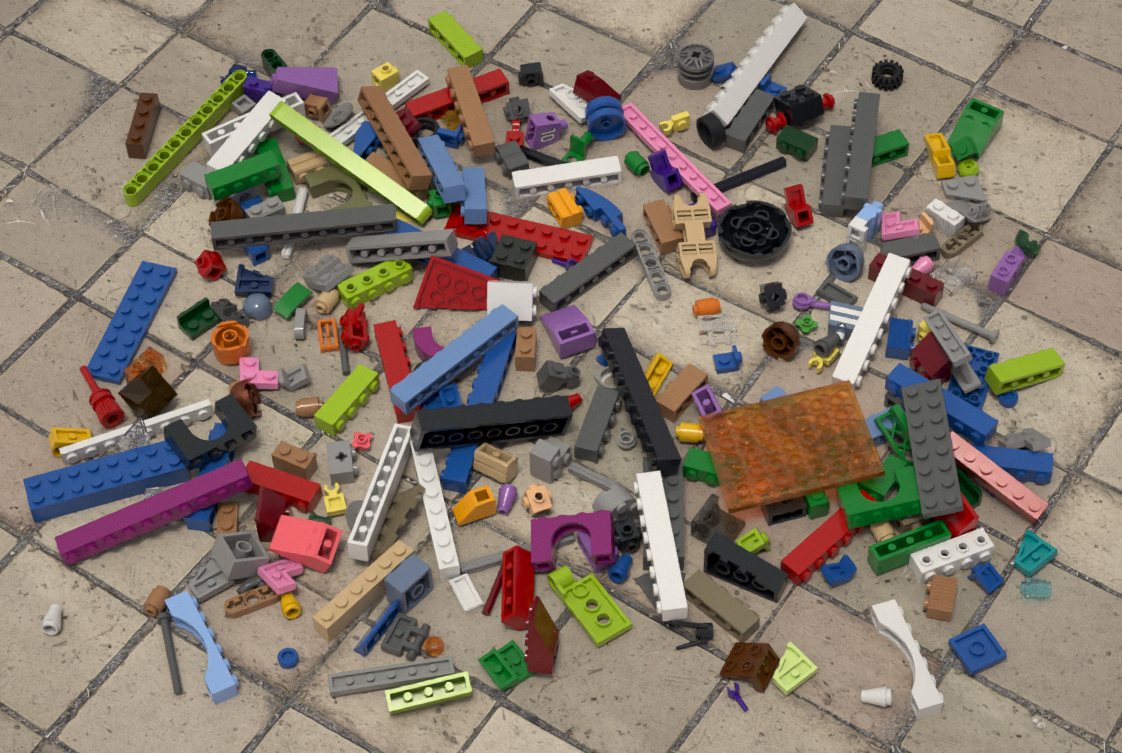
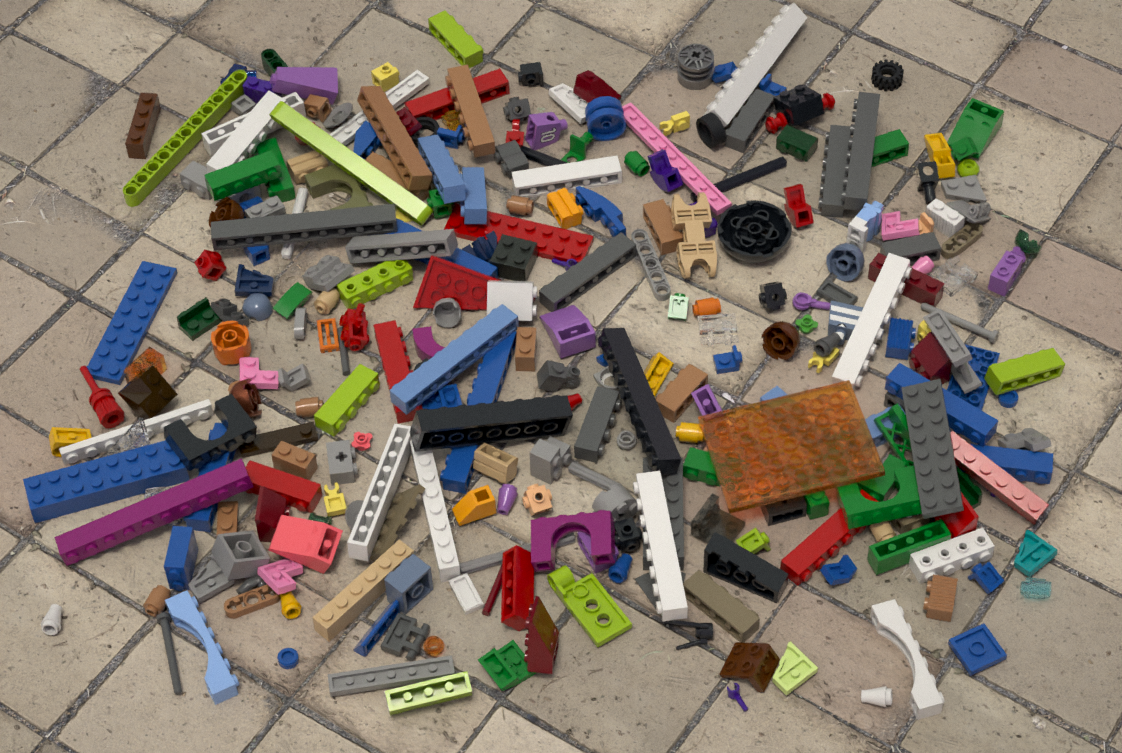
none -> blue brick [164,526,199,591]
none -> dark brown plate [239,421,318,458]
none -> light grey hair [433,298,461,328]
none -> medium nougat brick [506,195,534,216]
none -> bracket [668,293,689,321]
none -> black bracket [917,161,939,205]

